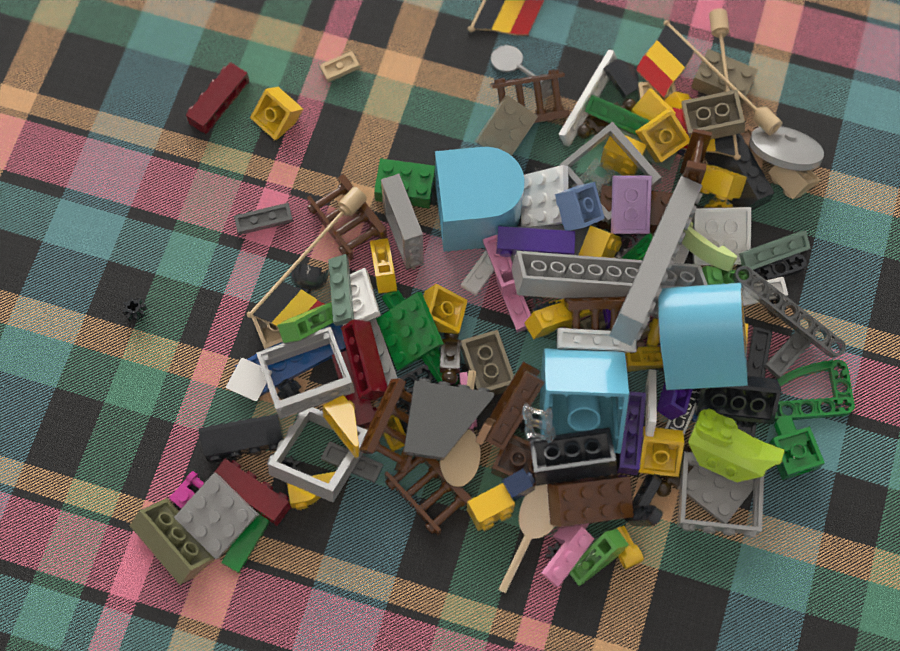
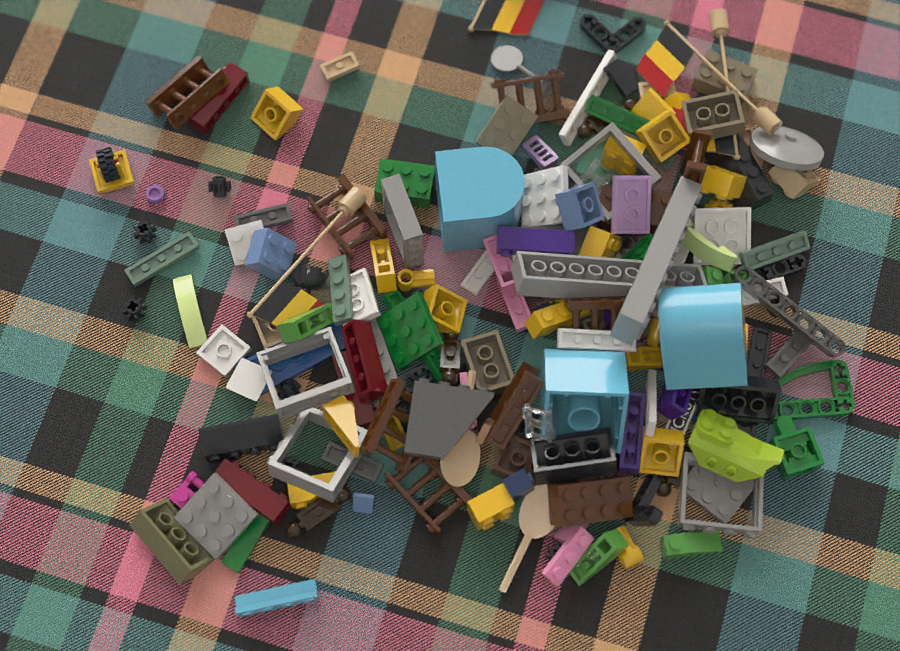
none -> yellow plate [89,146,135,195]
none -> sand green plate [124,231,200,287]
none -> black gear [133,220,157,244]
none -> reddish brown fence [145,56,230,129]
none -> medium lavender tile [145,185,165,204]
none -> yellowish green slope [173,274,207,349]
none -> white plate [196,324,252,378]
none -> black gear [208,176,231,197]
none -> white plate [225,220,264,266]
none -> medium azure fence [235,579,319,617]
none -> medium blue brick [245,228,297,280]
none -> dark brown plate [286,487,351,538]
none -> medium blue slope [353,492,375,514]
none -> yellow piece [397,269,435,292]
none -> lavender slope [522,135,559,170]
none -> black beam [579,14,646,55]
none -> bright green slope [660,531,723,560]

